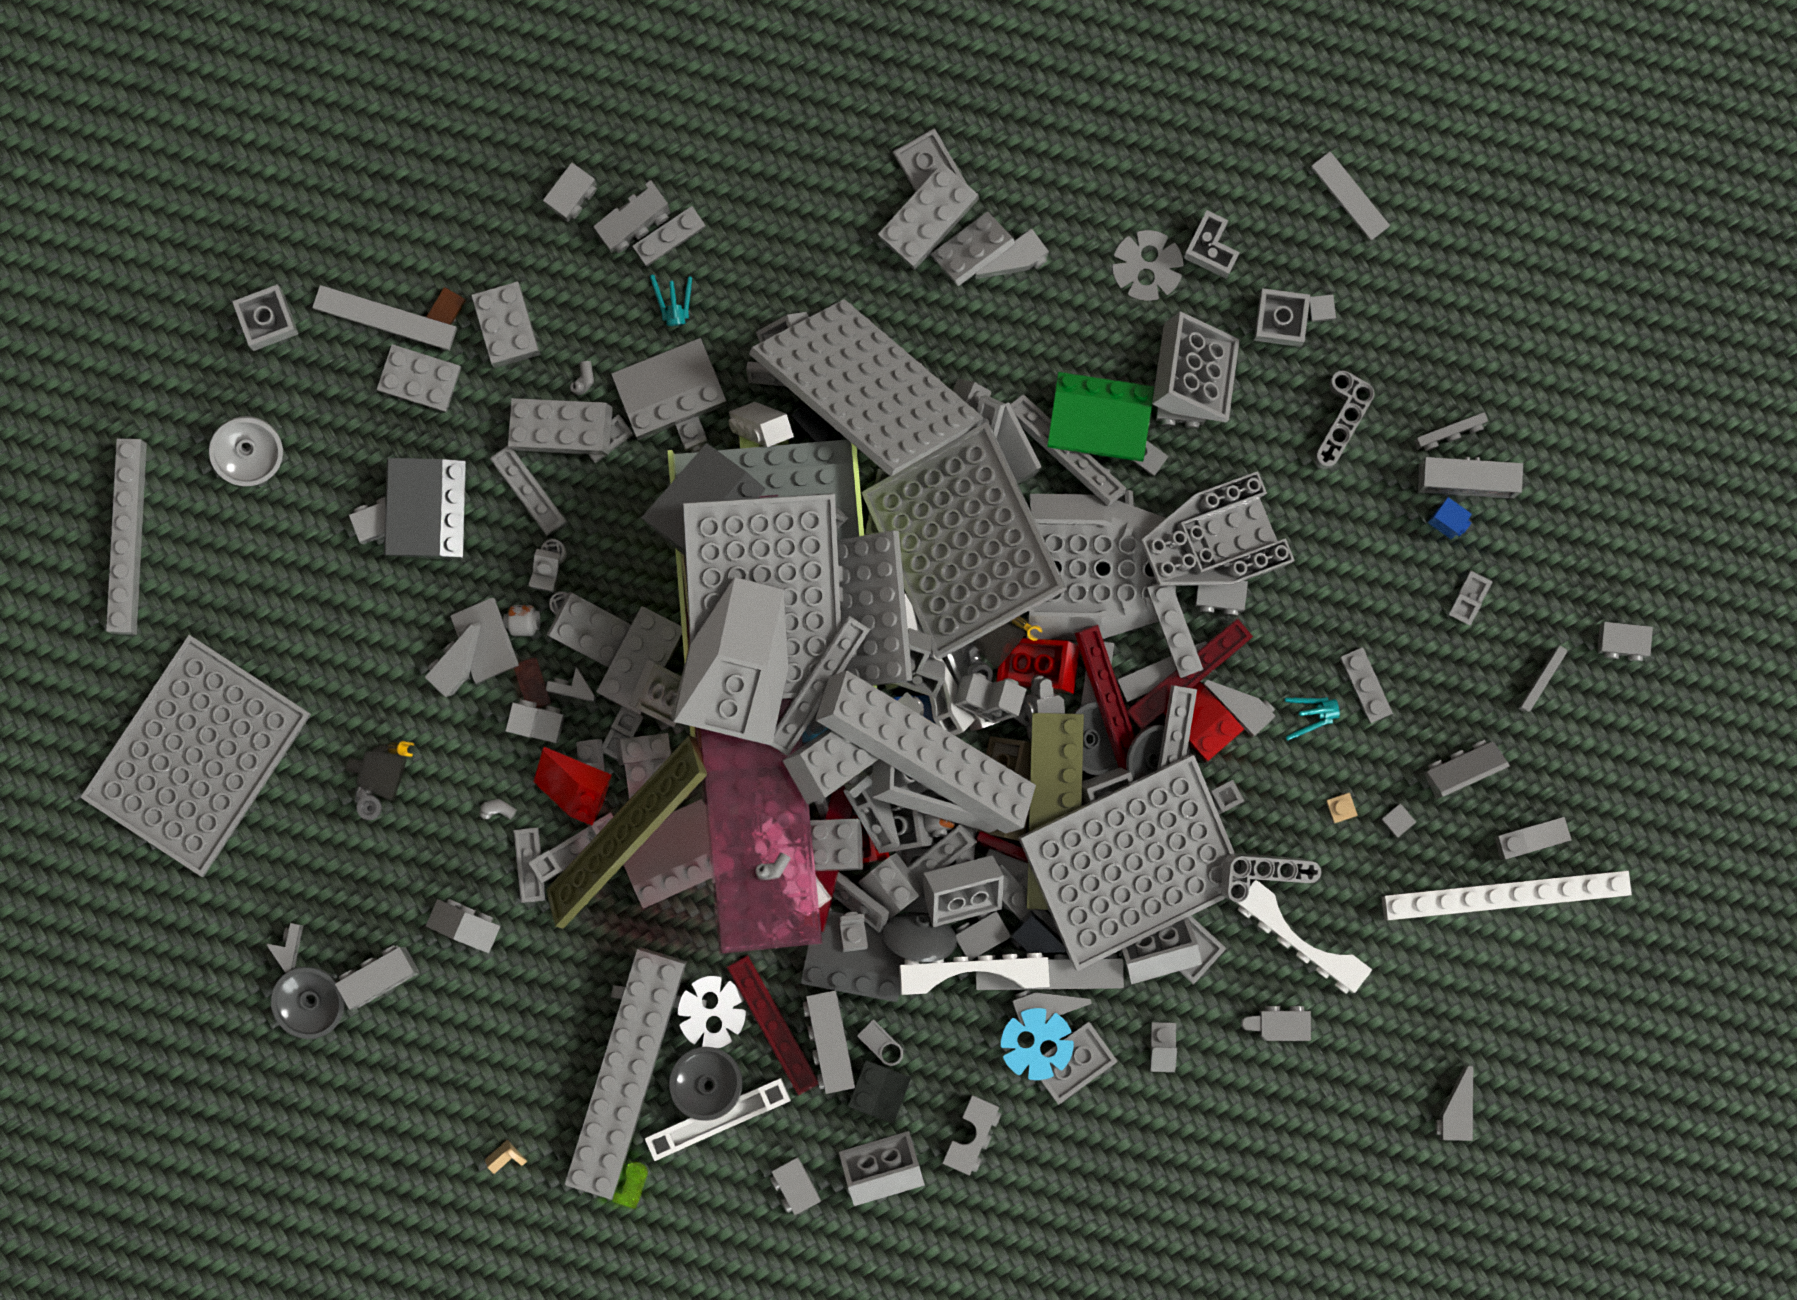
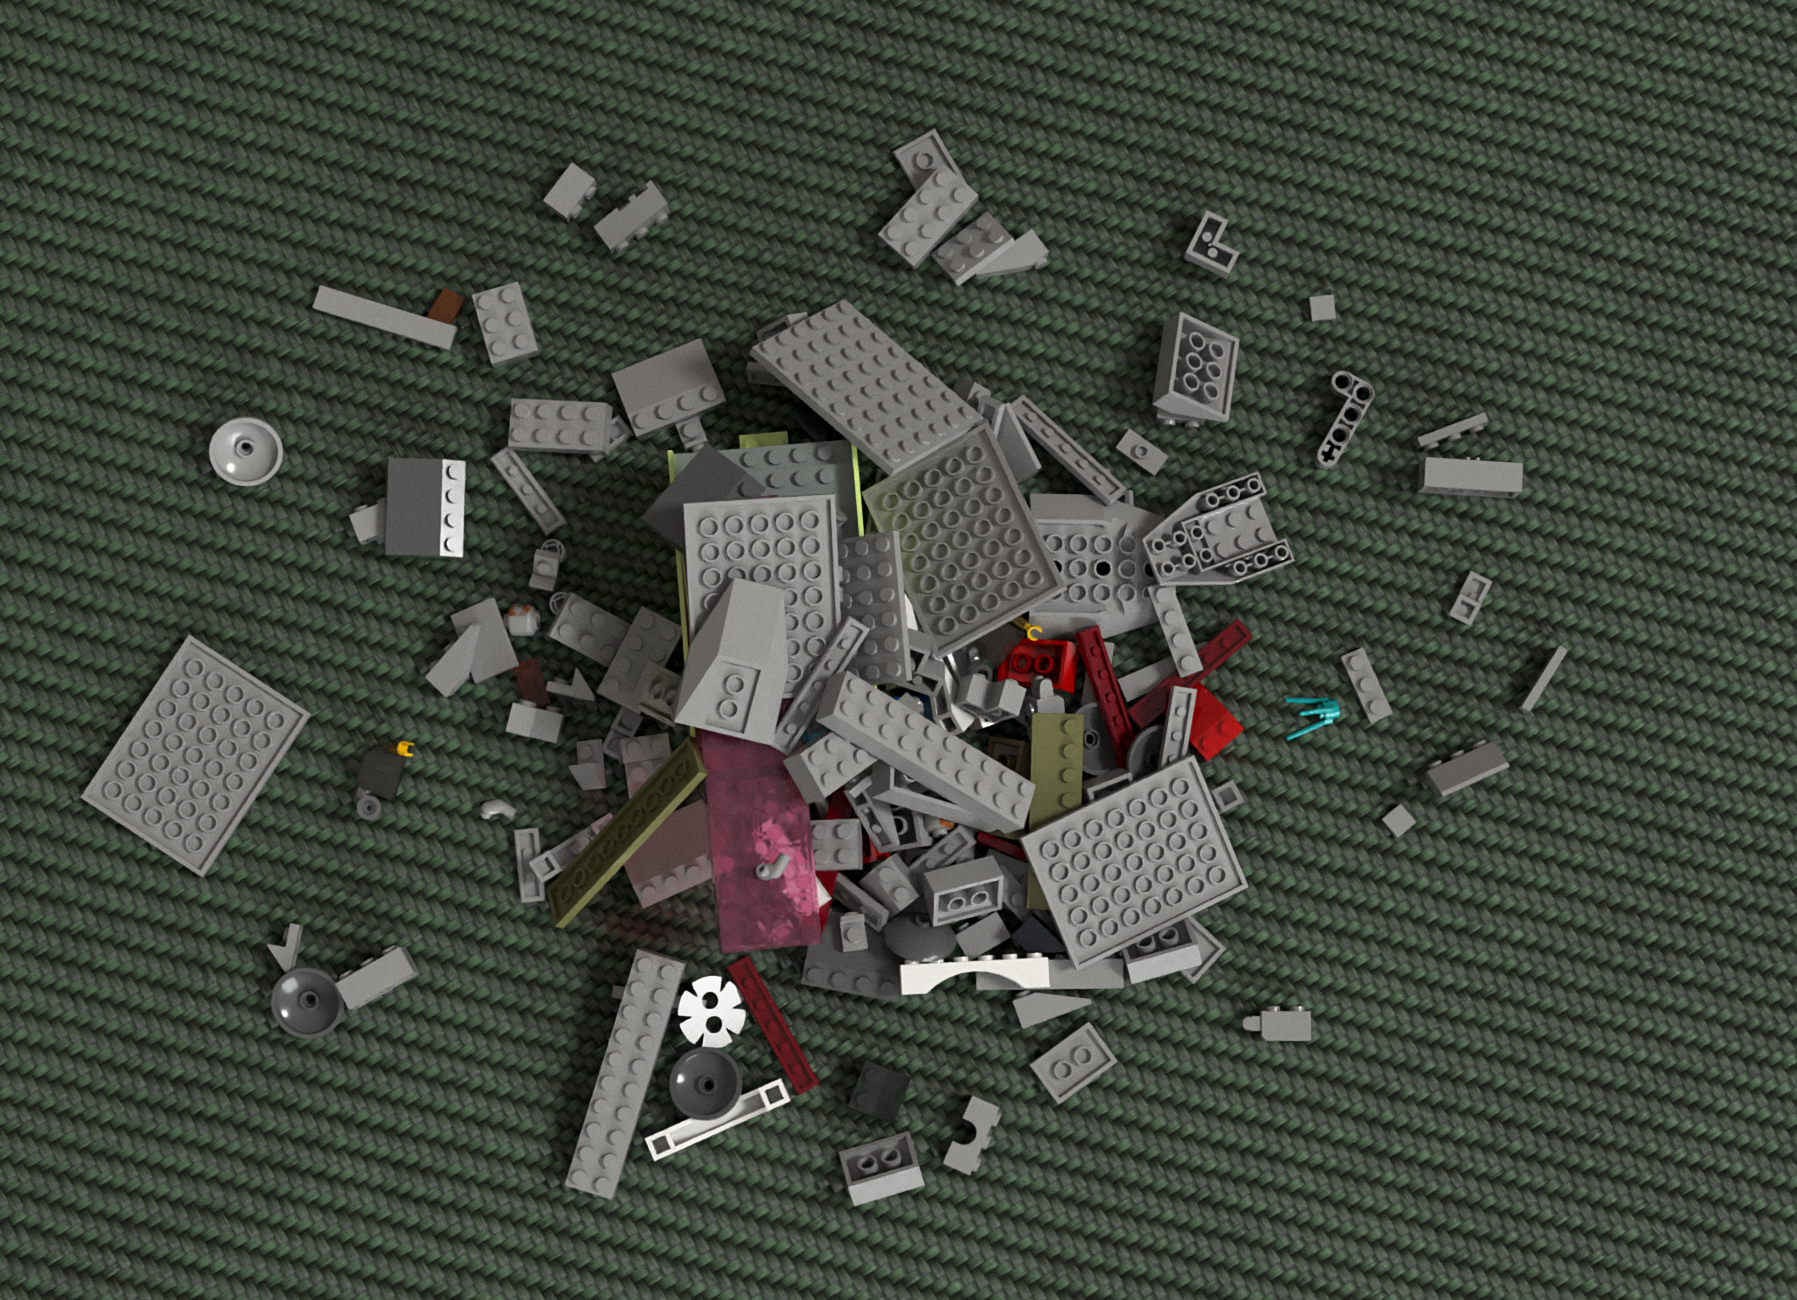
light grey brick [106,438,147,635] -> none
light grey brick [232,284,299,351] -> none
light grey plate [377,344,462,413] -> none
light grey brick [426,898,501,953] -> none
tan tile [485,1140,527,1174] -> none
red slope [533,747,612,825] -> none
light grey arm [570,361,594,395] -> none
clear neon green leg [612,1162,648,1209] -> none
light grey plate [633,206,706,267] -> none
teal plant [650,274,692,326] -> none
white brick [729,402,794,447] -> none
light grey brick [770,1157,821,1215] -> none
light grey brick [803,991,855,1094] -> none
light grey piece [857,1019,903,1066] -> none
medium azure piece [1001,1008,1074,1080] -> none
green slope [1047,372,1154,462] -> none
light grey piece [1112,230,1184,301] -> none
light grey slope [1150,1022,1177,1072] -> none
light grey brick [1194,581,1248,616] -> none
light grey slope [1203,680,1275,738] -> none
light grey beam [1221,853,1321,903] -> none
white arch [1236,879,1372,994] -> none
light grey brick [1254,288,1310,347] -> none
light grey tile [1311,152,1390,242] -> none
tan plate [1326,793,1358,823] -> none
white brick [1382,871,1632,921] -> none
blue brick [1427,497,1472,539] -> none
light grey slope [1435,1066,1473,1141] -> none
light grey slope [1494,817,1571,860] -> none
light grey brick [1597,622,1653,661] -> none

